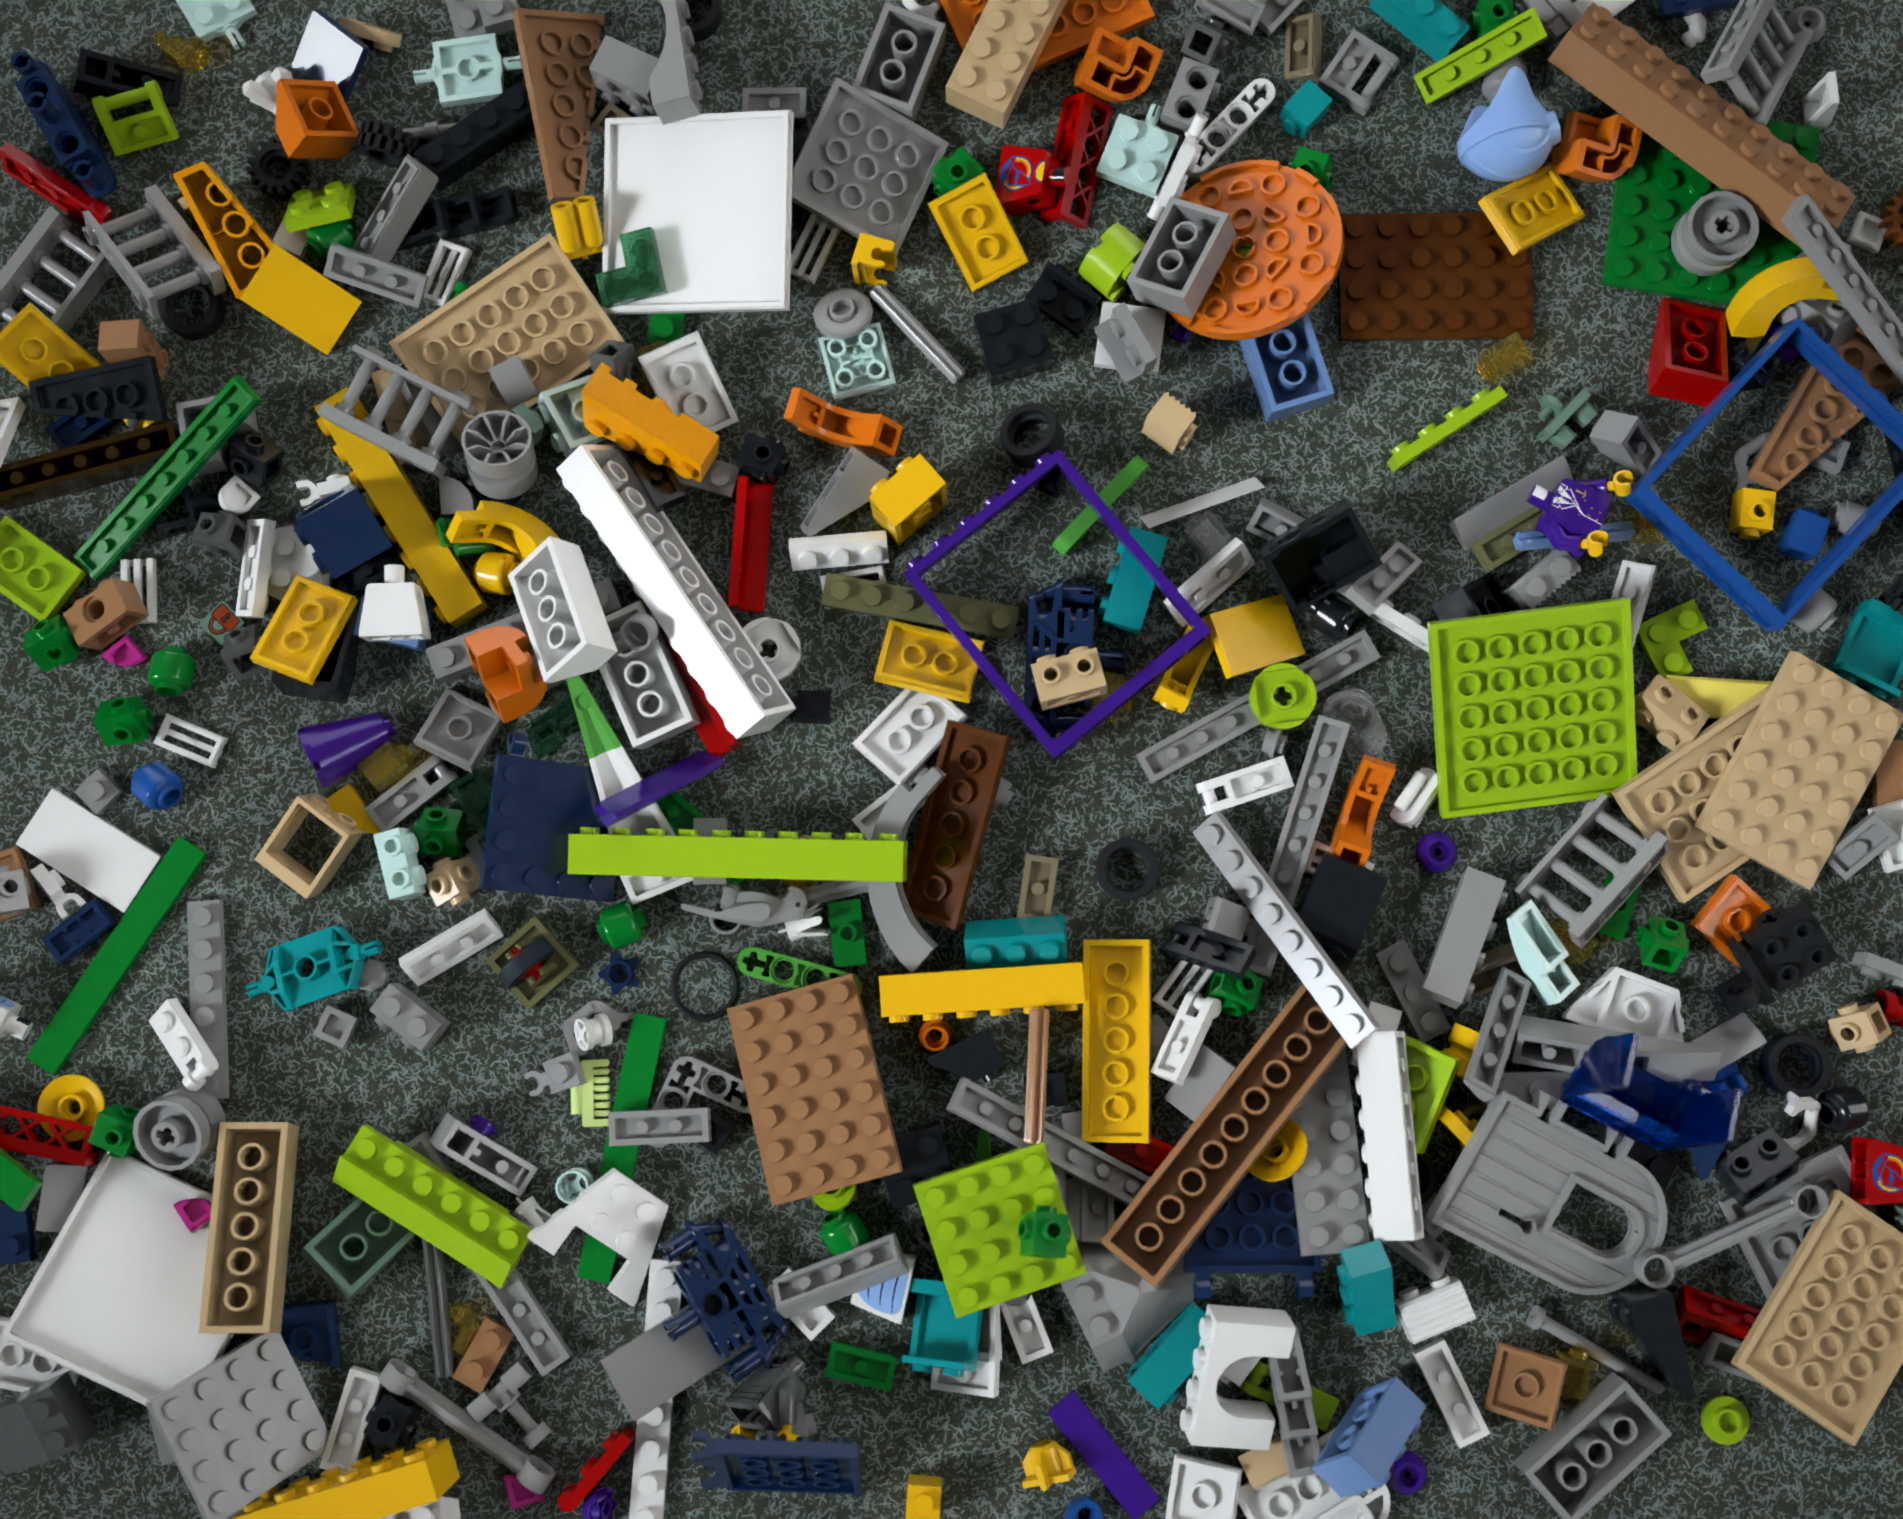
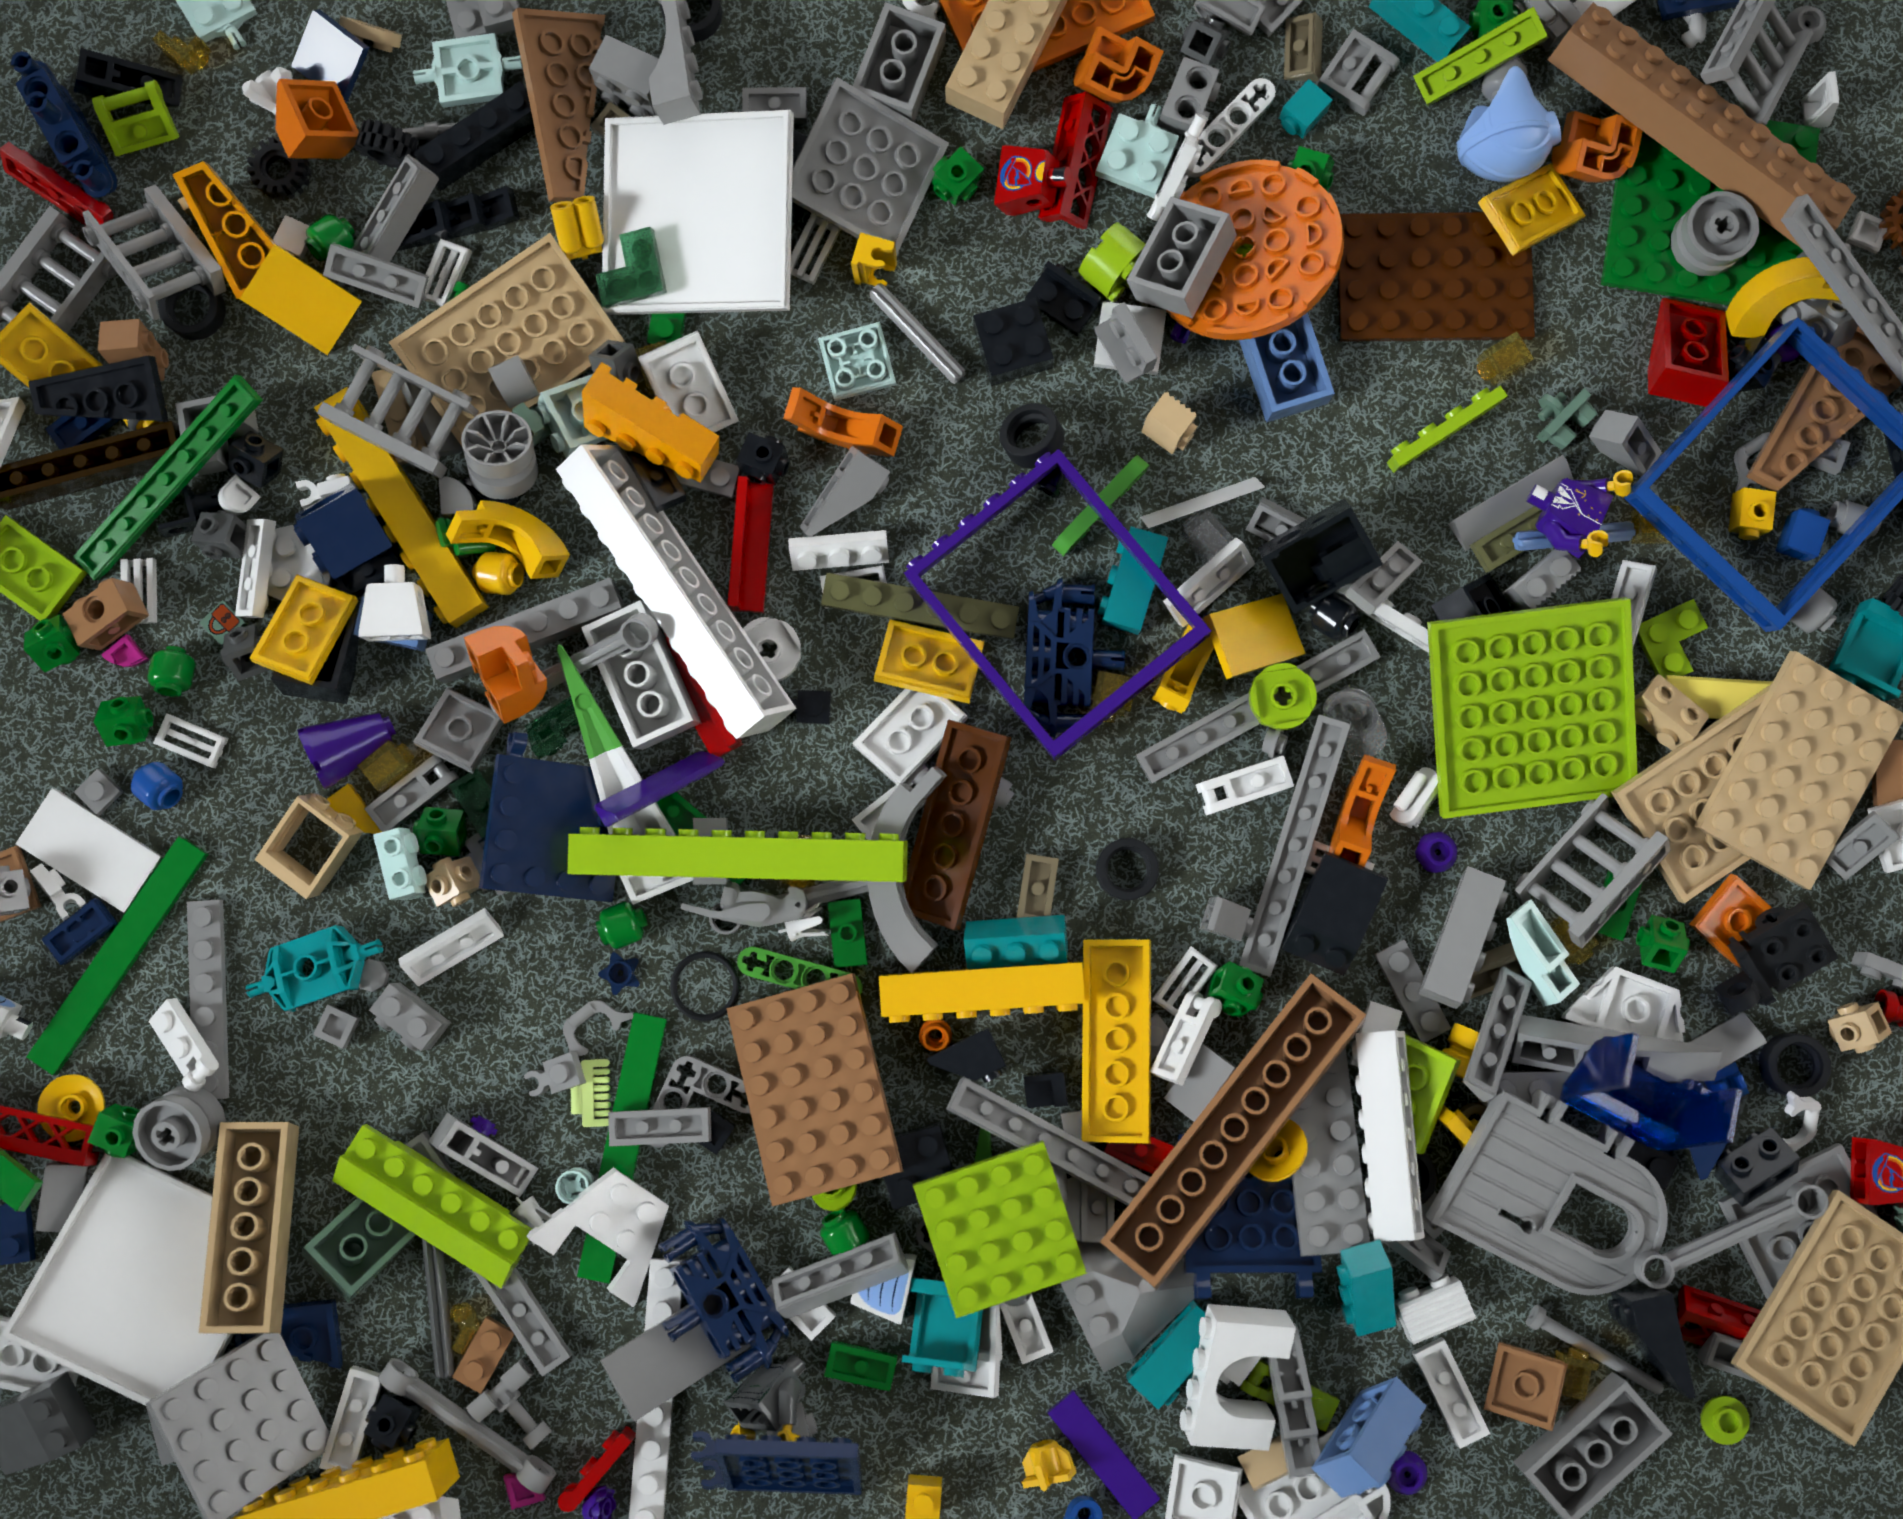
dark pink tile [173,1199,212,1233] -> none
lime plate [283,181,356,233] -> none
olive plate [485,916,581,1010] -> none
white slope [508,536,618,683] -> none
white wheel [574,1013,613,1051] -> none
light grey wheel [813,288,873,339] -> none
yellow brick [869,453,947,546] -> none
yellow tile [927,172,1029,292] -> none
green brick [1018,1205,1071,1259] -> none
medium nougat axle [1024,1007,1050,1145] -> none
tan brick [1030,646,1107,711] -> none
black plate [1159,922,1257,980] -> none
light grey plate [1192,811,1381,1048] -> none
black head [1817,1085,1870,1133] -> none

